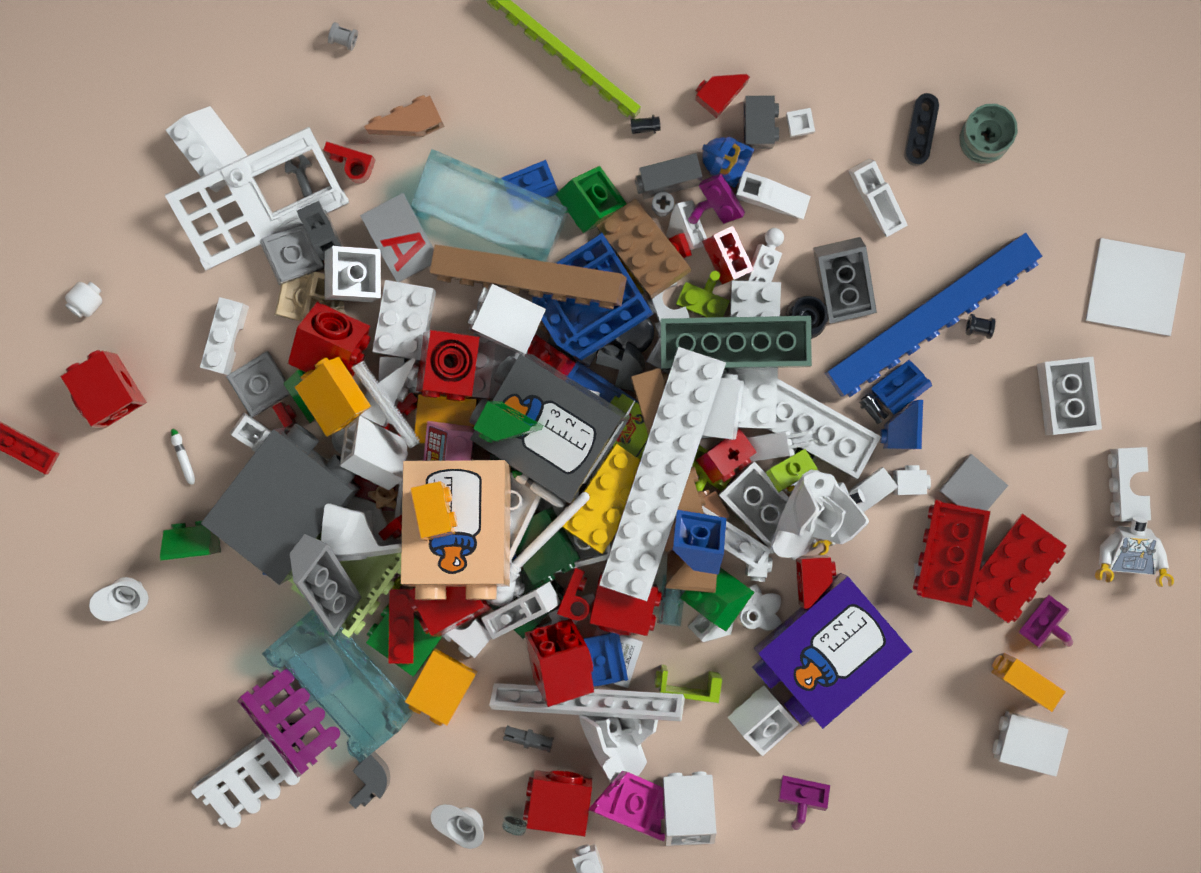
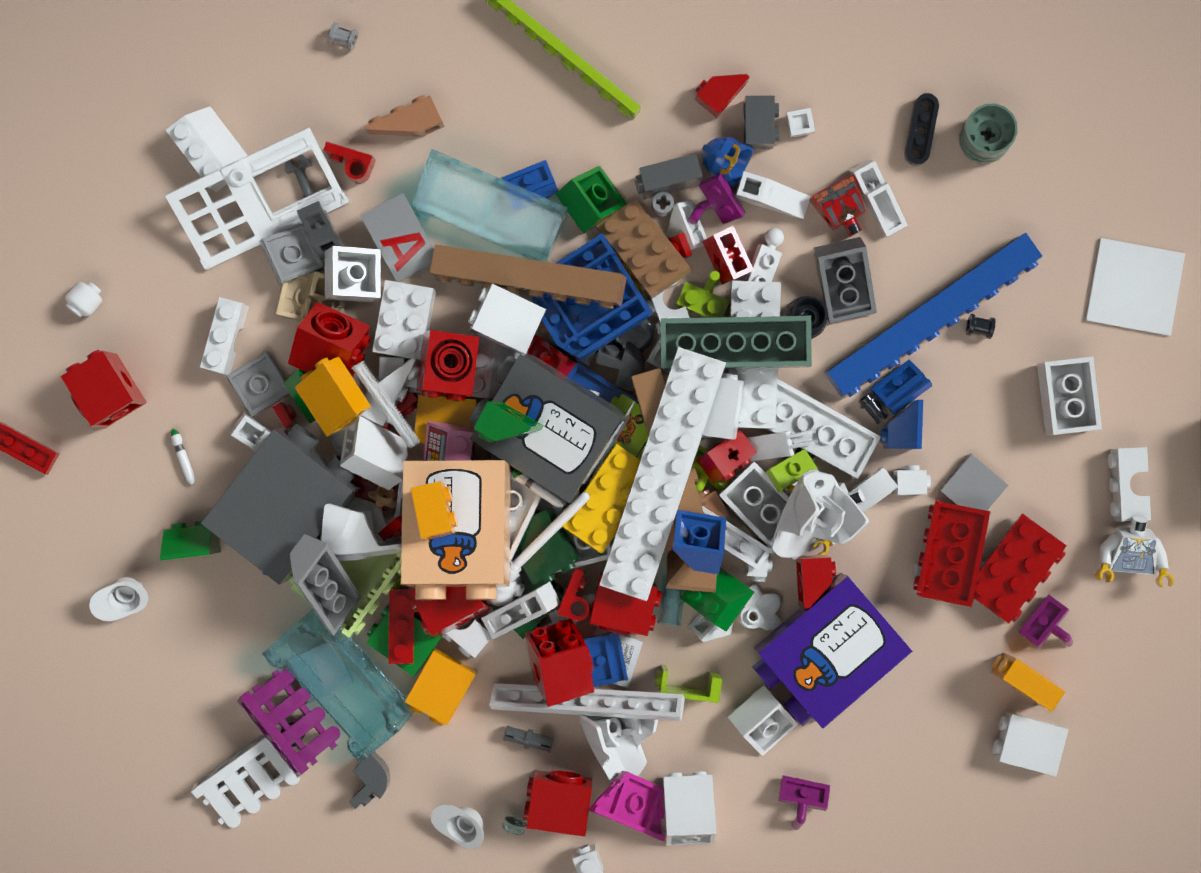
black pin [631,114,661,134] -> none
none -> torso [810,174,865,237]

